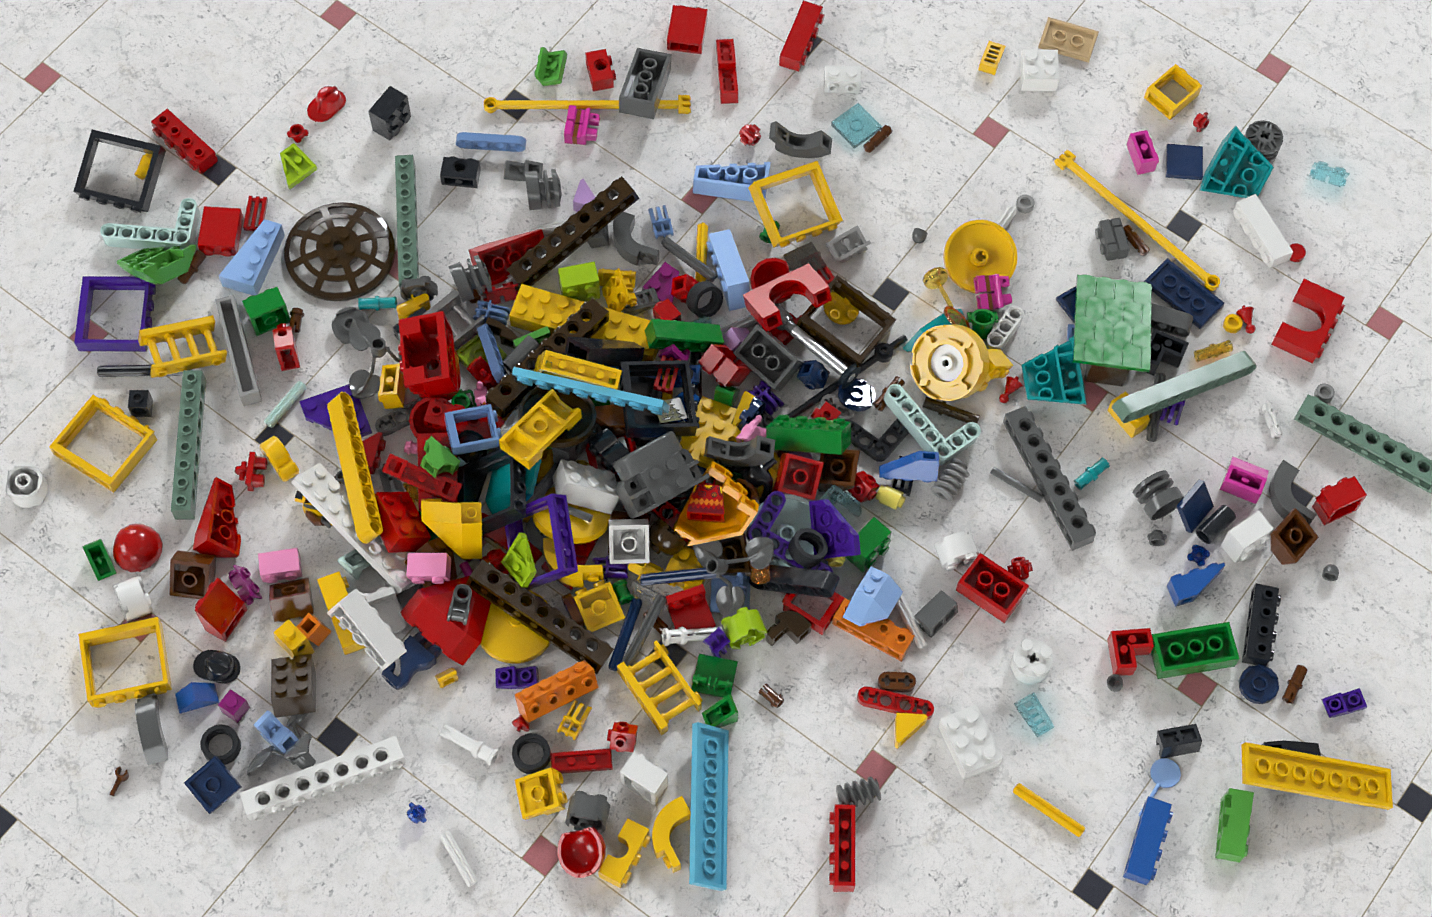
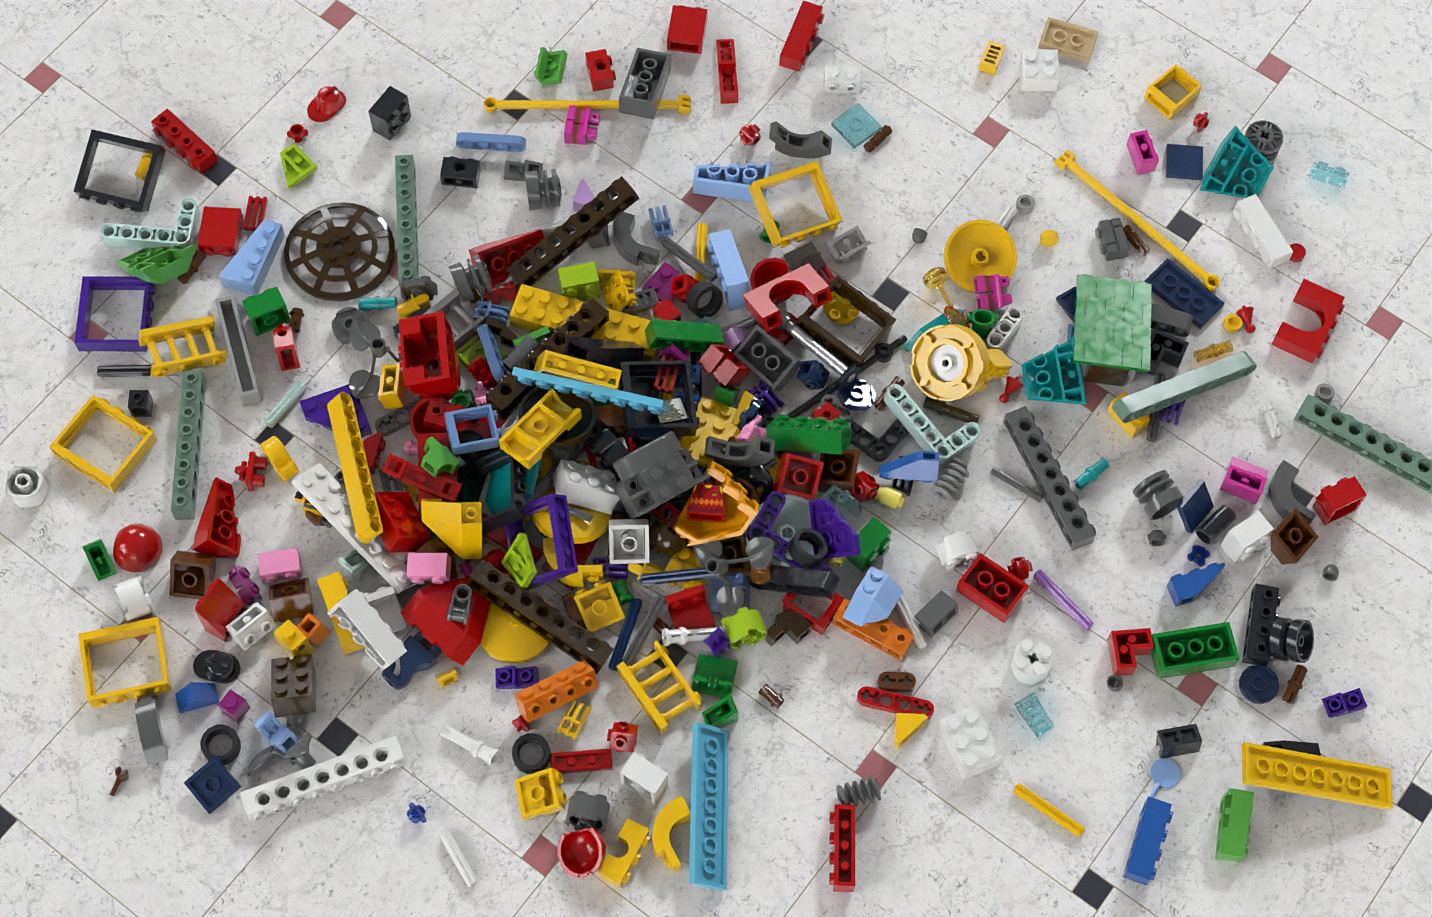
none -> white brick [226,602,276,651]
none -> medium lavender axle [1033,569,1094,631]
none -> yellow tile [1040,230,1059,246]
none -> black wheel [1270,617,1314,663]

